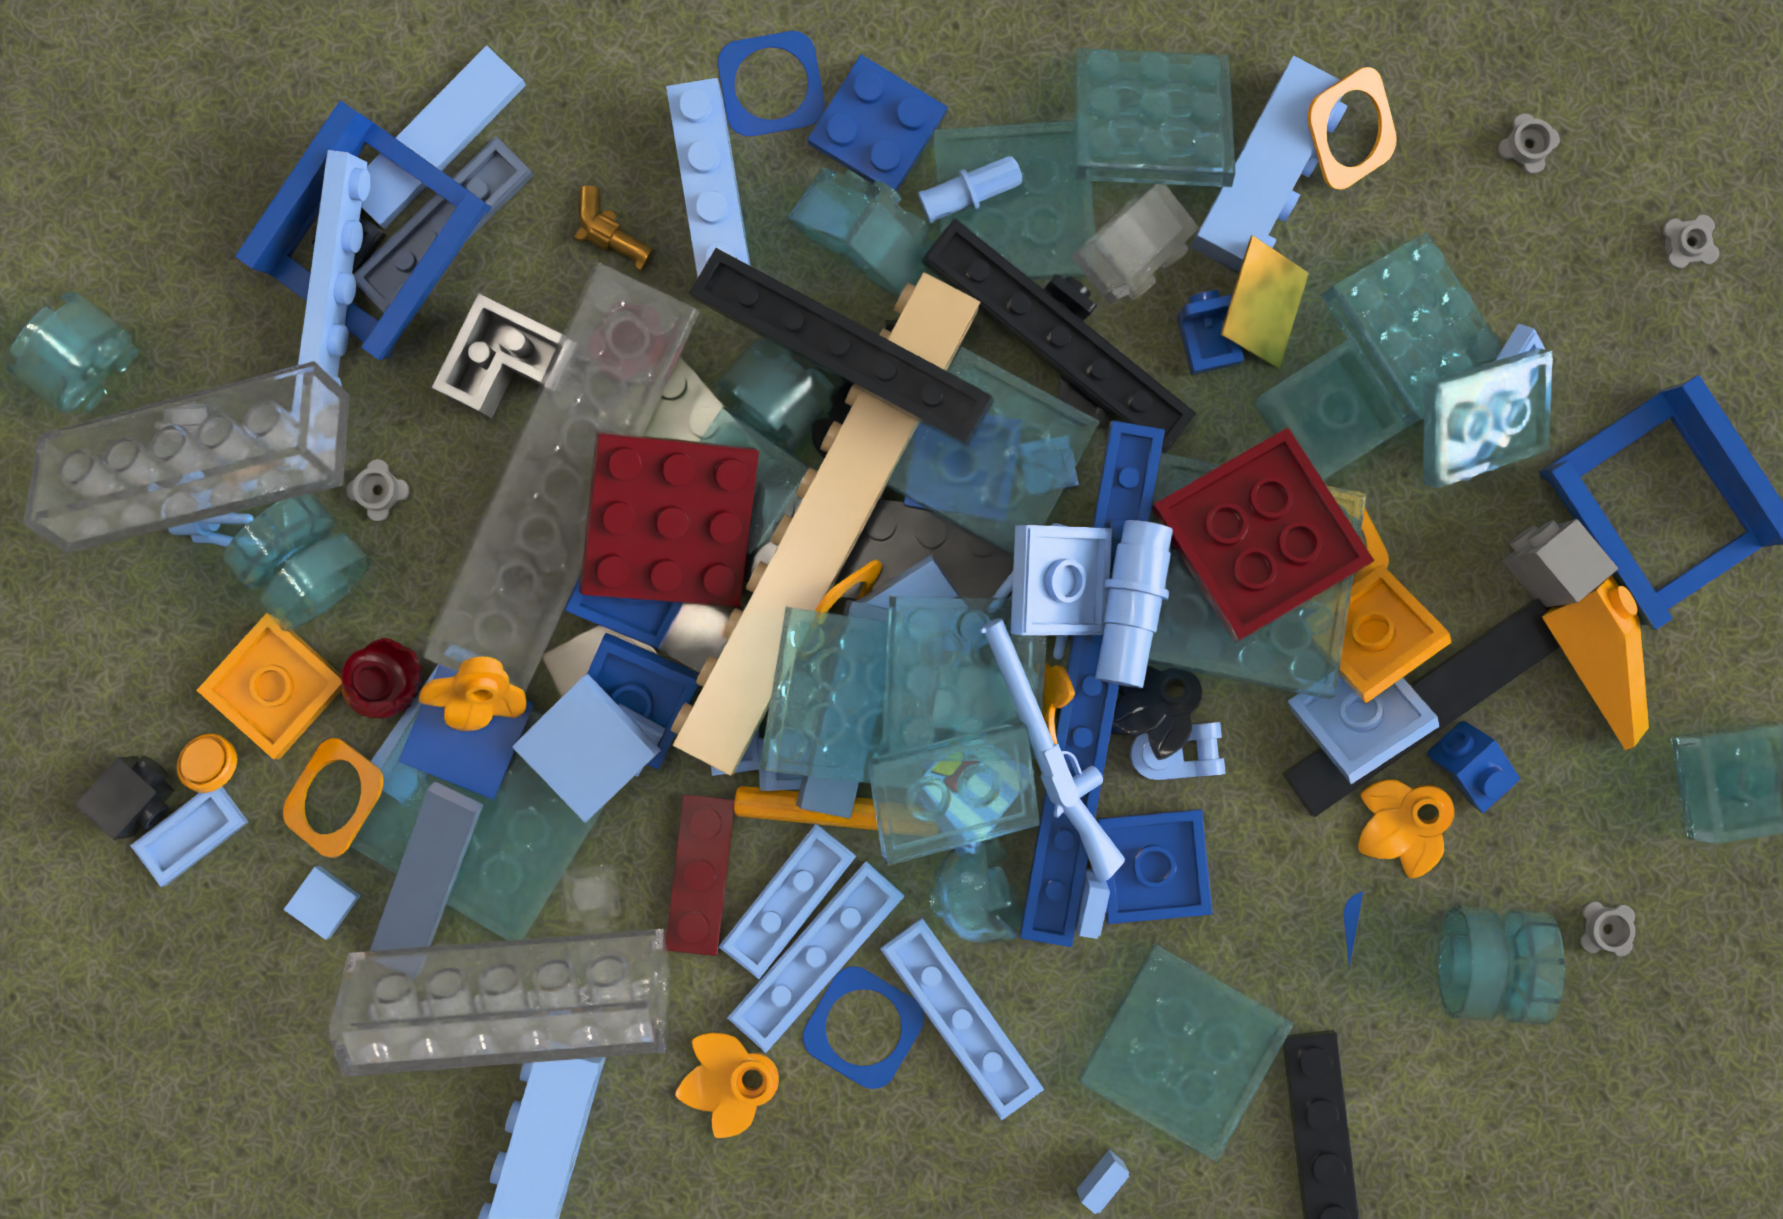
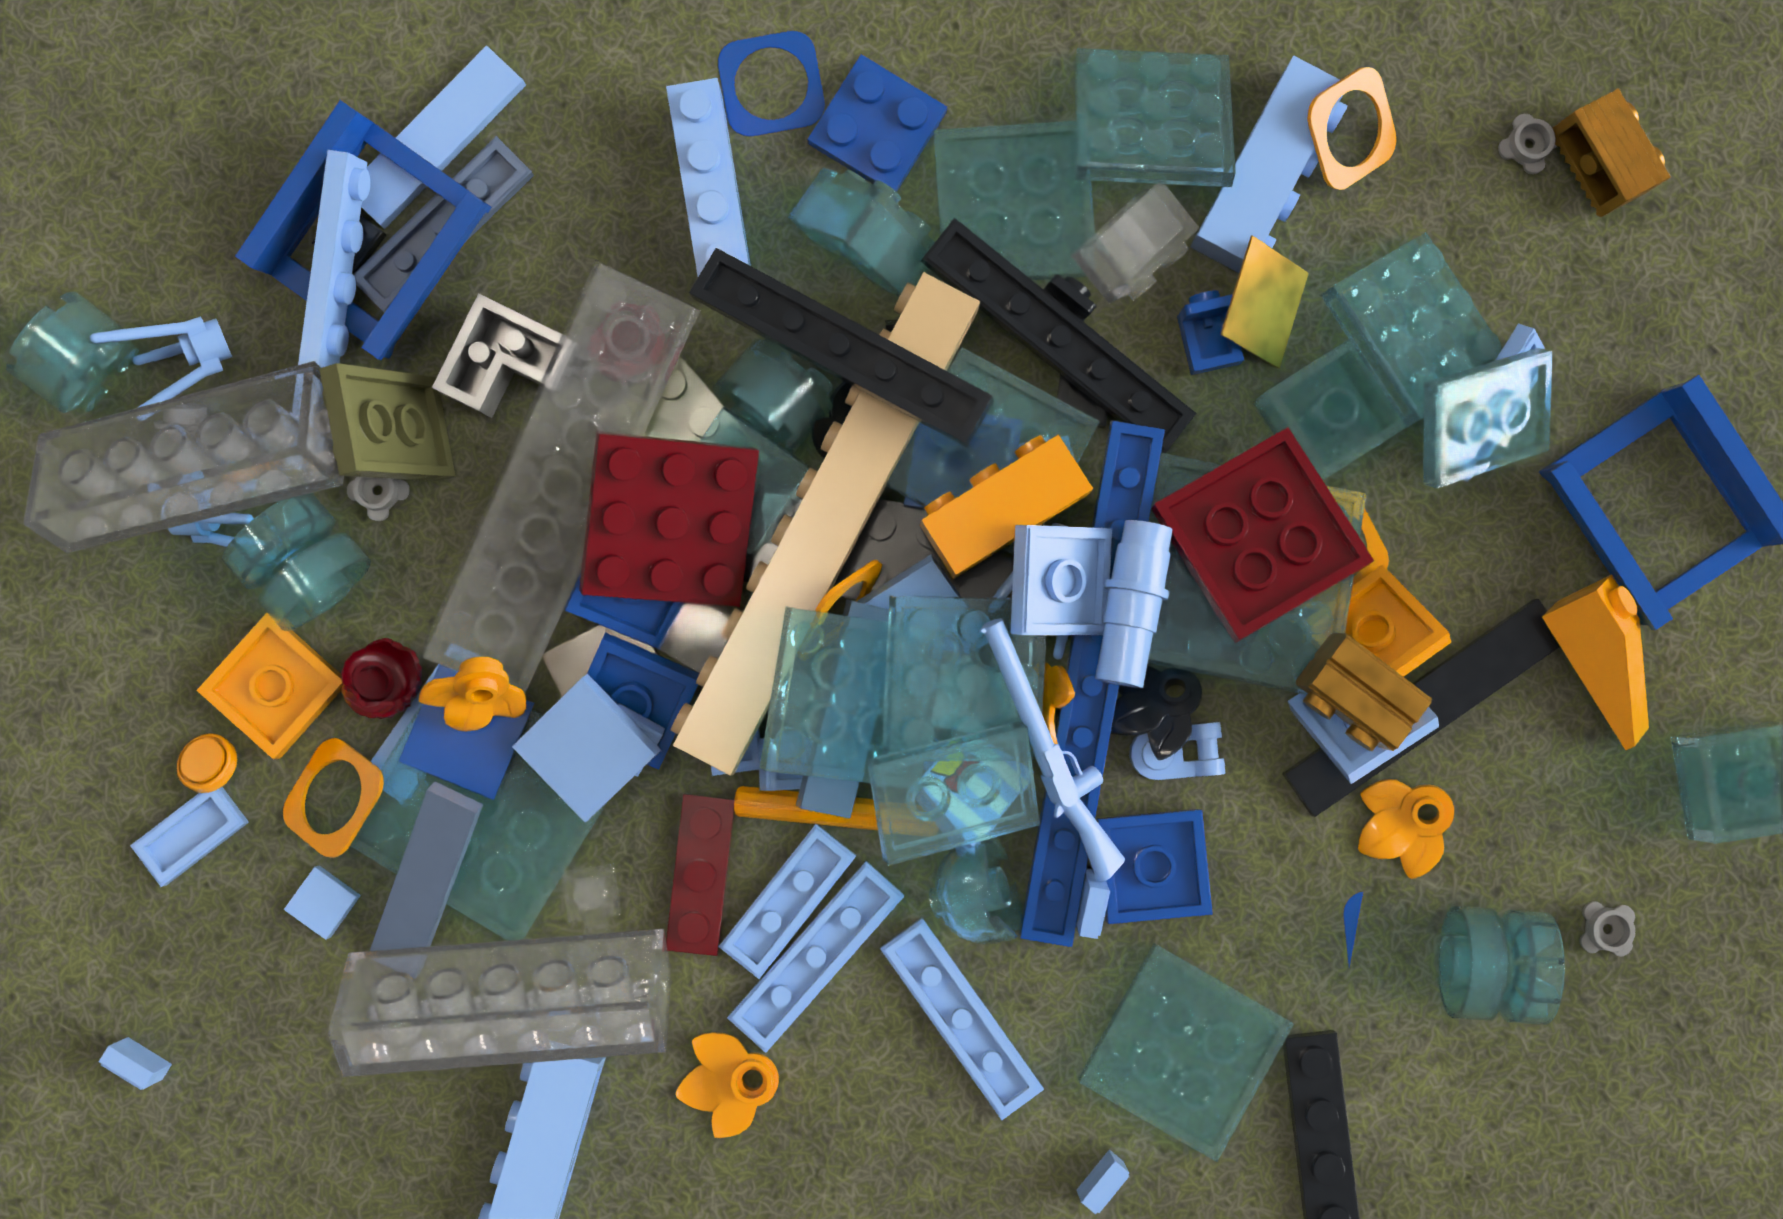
black brick [75,756,175,840] -> none
pearl gold piece [574,186,654,273] -> none
blue piece [803,966,924,1089] -> none
light blue axle [918,156,1022,224] -> none
blue bracket [1427,721,1520,813] -> none
light grey brick [1502,519,1619,608] -> none
light grey plate [1663,215,1719,269] -> none
none -> light blue plant [90,316,232,416]
none -> light blue tile [98,1037,172,1090]
none -> olive plate [319,363,456,481]
none -> light orange brick [920,434,1093,579]
none -> pearl gold brick [1295,632,1432,752]
none -> pearl gold brick [1552,88,1671,217]

